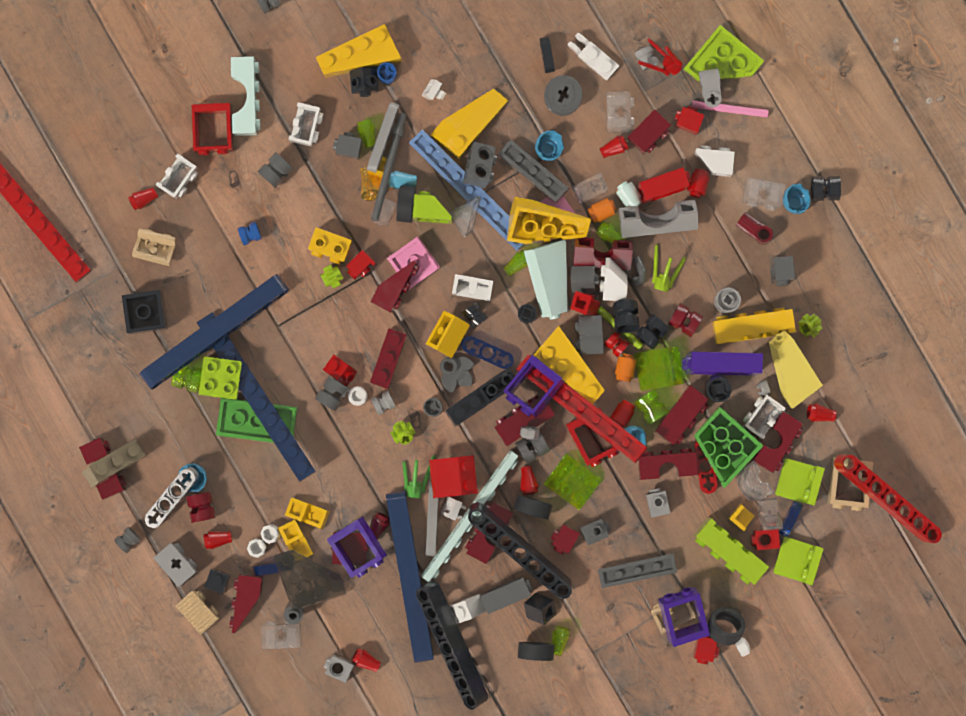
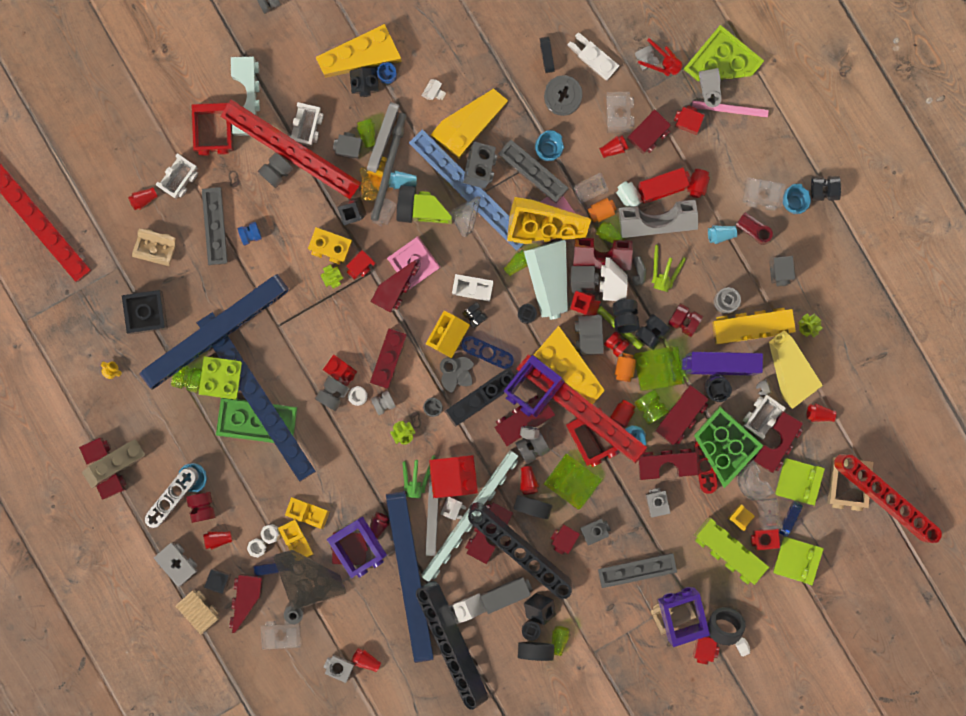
dark grey wheel [114,526,141,553] -> none
white slope [695,146,735,177] -> none
none -> yellow plate [101,361,122,379]
none -> dark grey plate [202,187,228,266]
none -> red plate [220,100,361,199]
none -> black brick [337,197,367,225]
none -> black wheel [521,620,541,641]
none -> medium azure cone [708,225,737,244]

